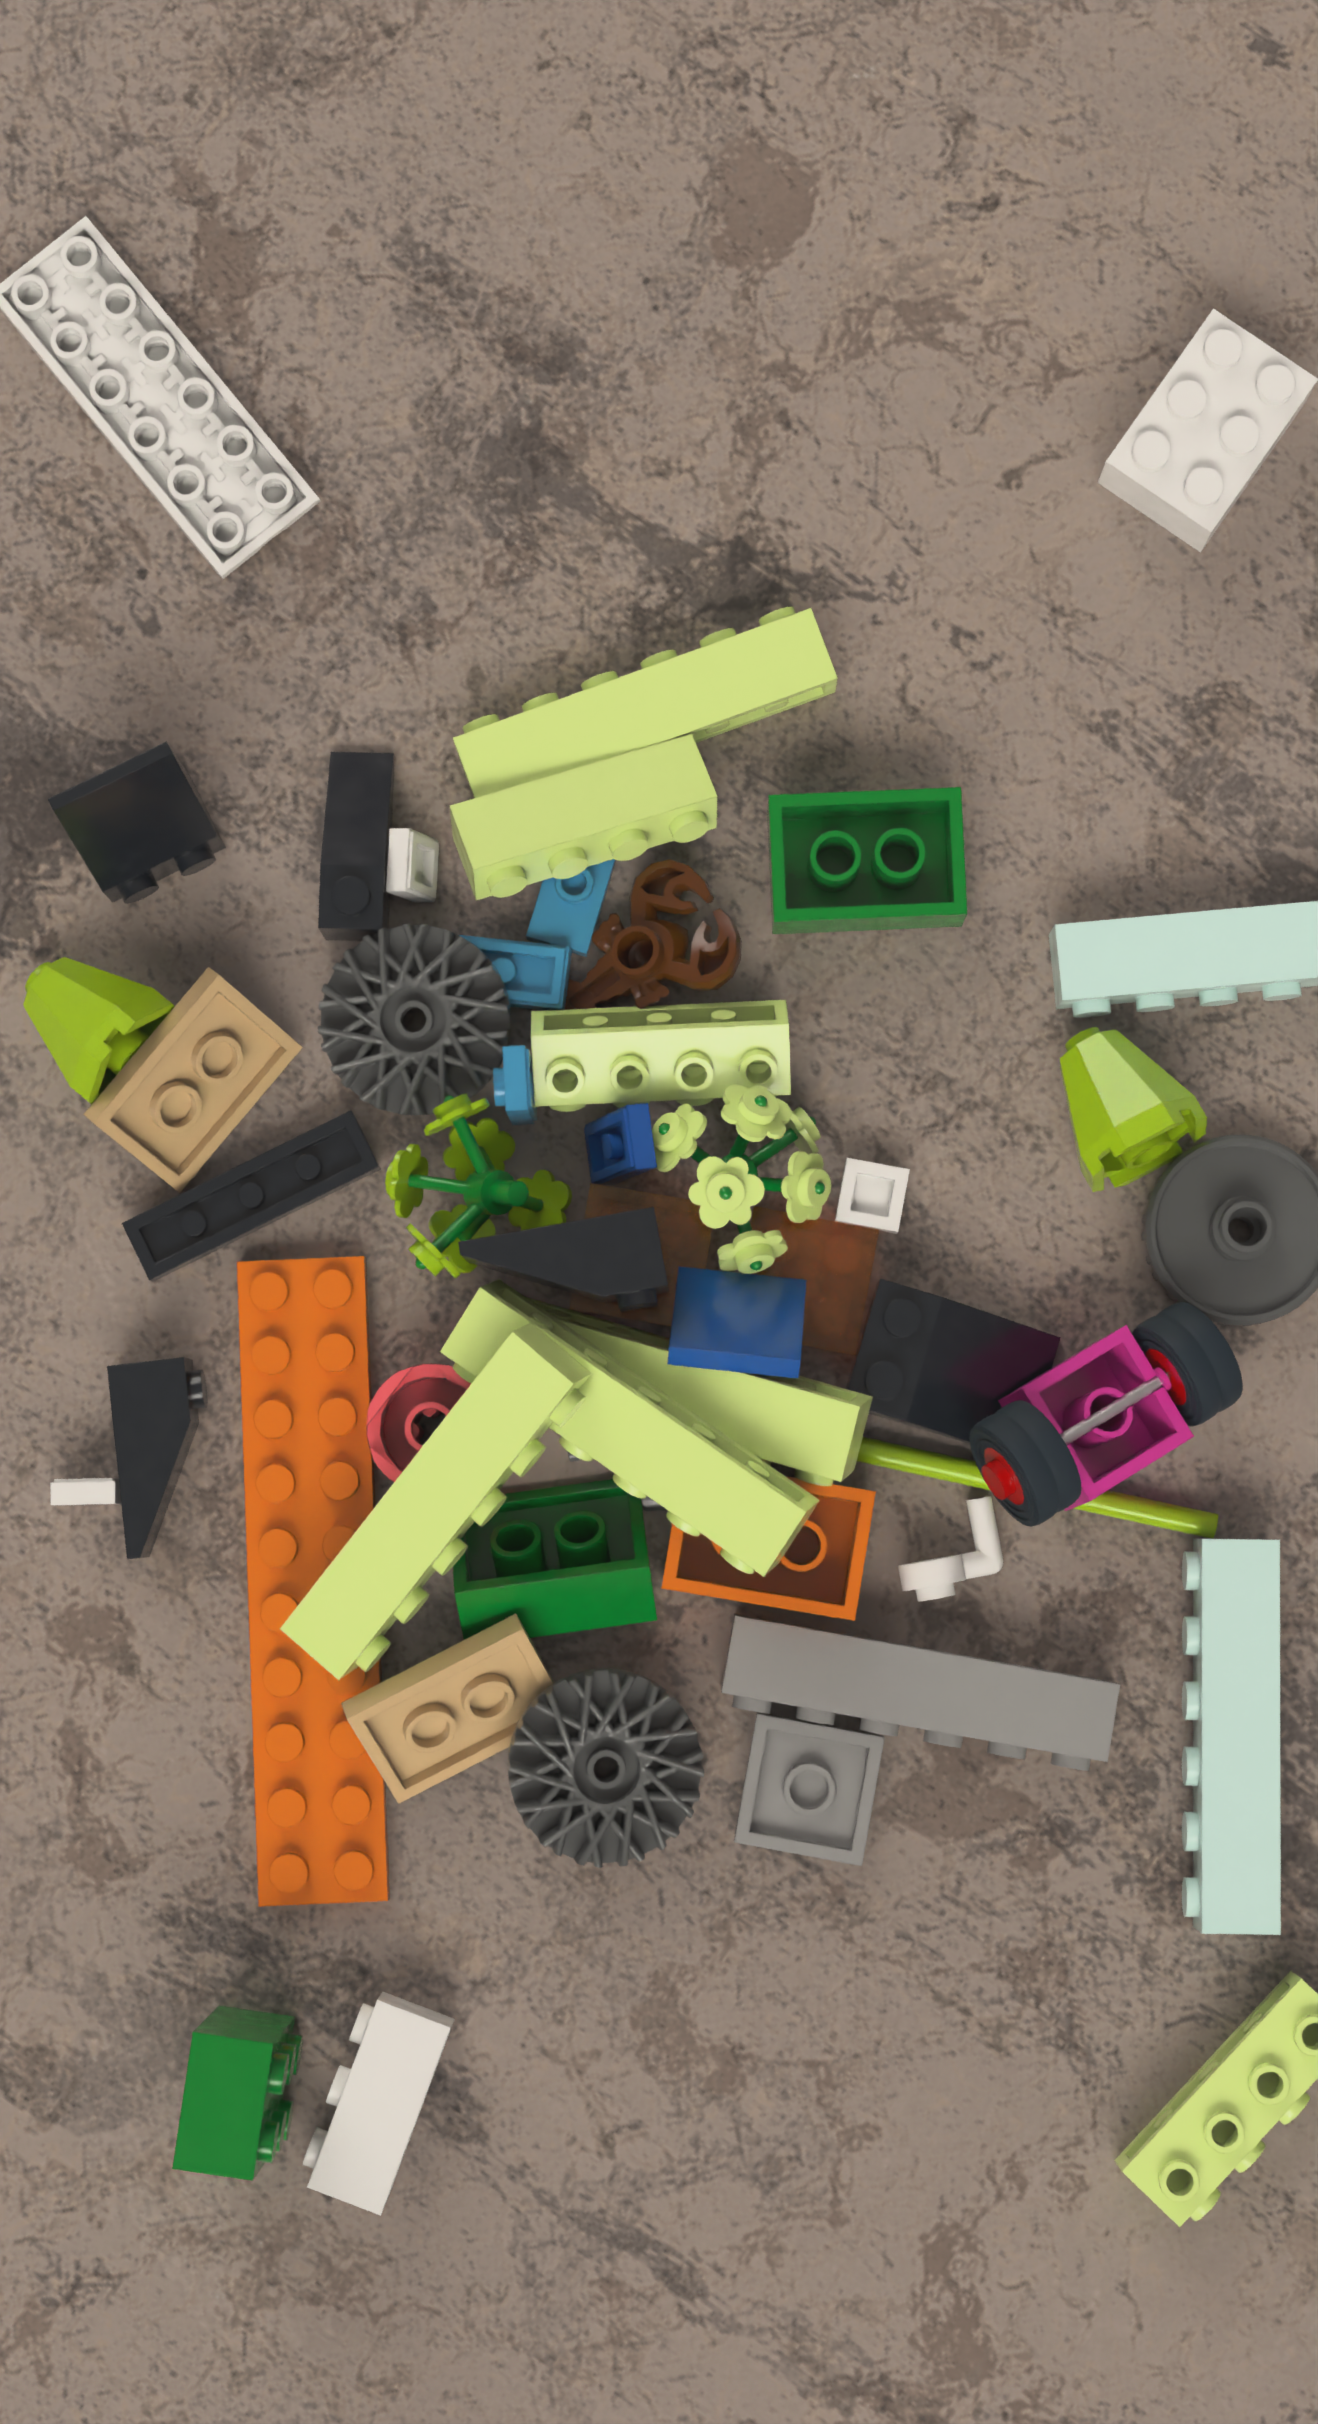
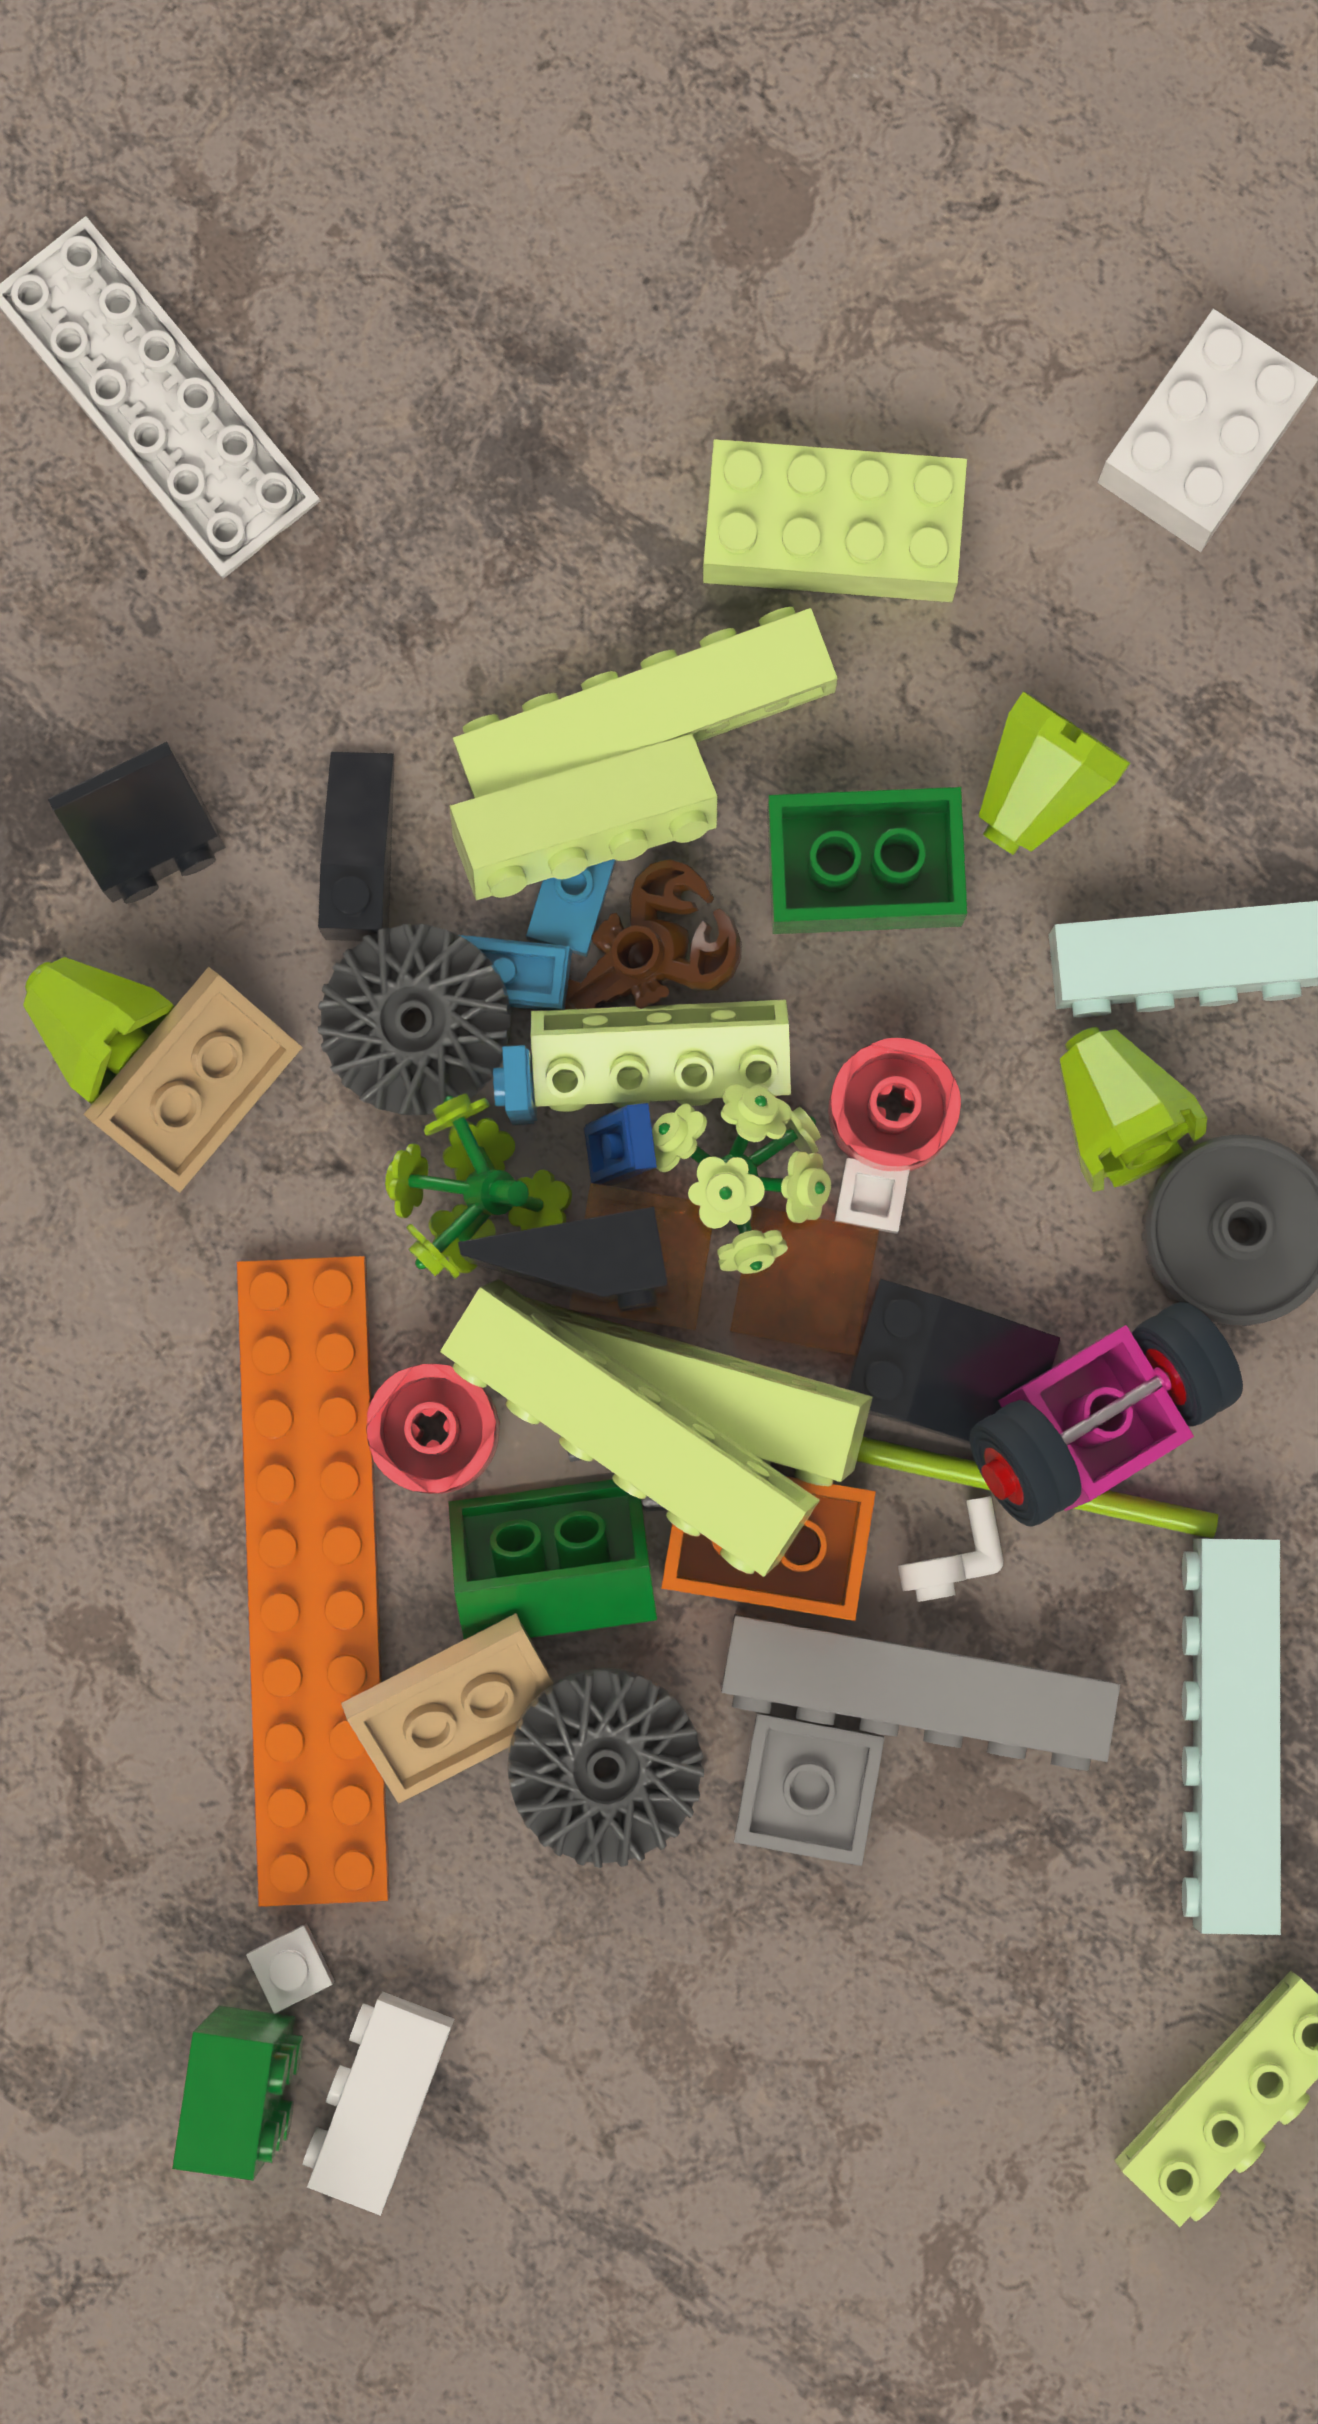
white tile [50,1478,121,1506] -> none
black slope [107,1357,208,1559] -> none
black plate [122,1110,381,1282] -> none
yellowish green brick [280,1322,592,1680] -> none
white tile [386,828,439,903] -> none
blue tile [667,1266,807,1378] -> none
none -> white plate [246,1923,335,2014]
none -> yellowish green brick [703,439,967,602]
none -> coral brick [828,1038,961,1171]
none -> lime cone [978,692,1131,855]

